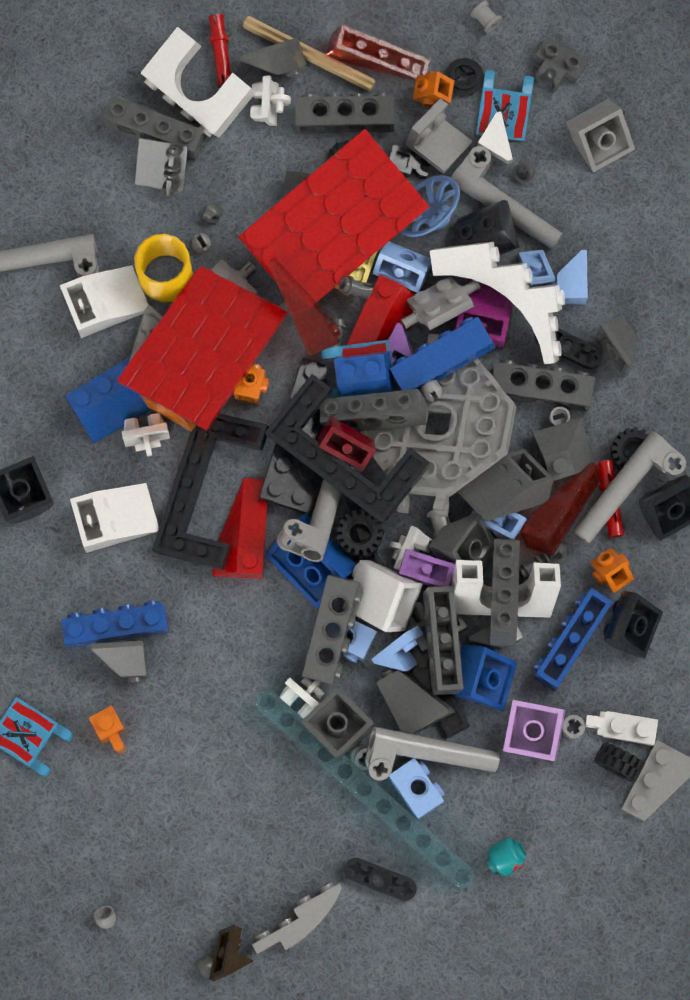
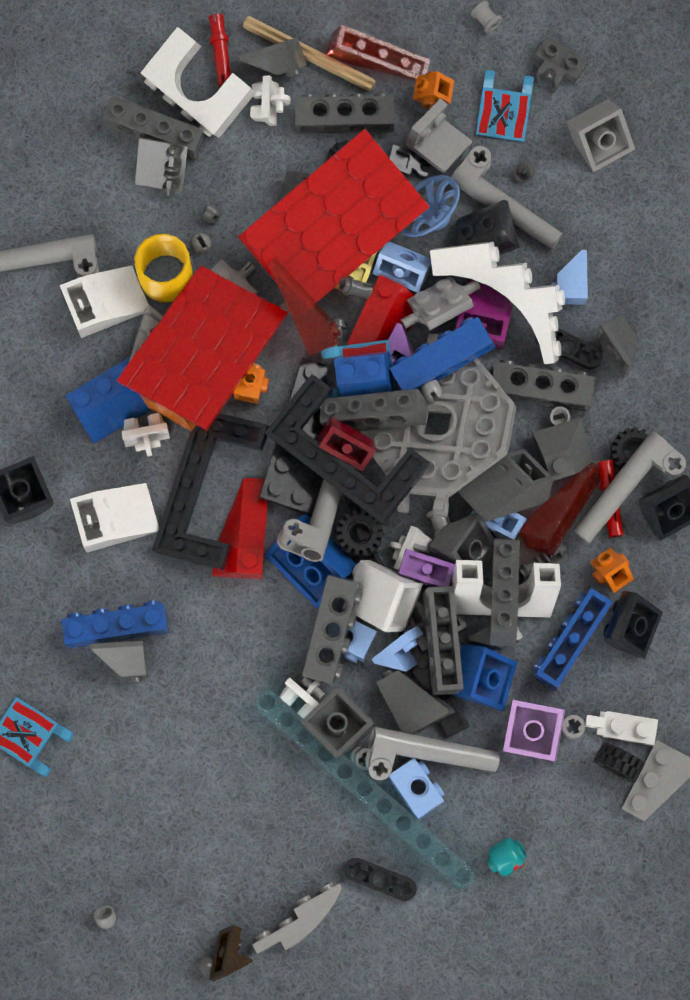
orange brick [89,705,126,754] -> none
black gear [445,58,484,97] -> none
white slope [477,112,513,164] -> none
light blue slope [519,250,555,287] -> none

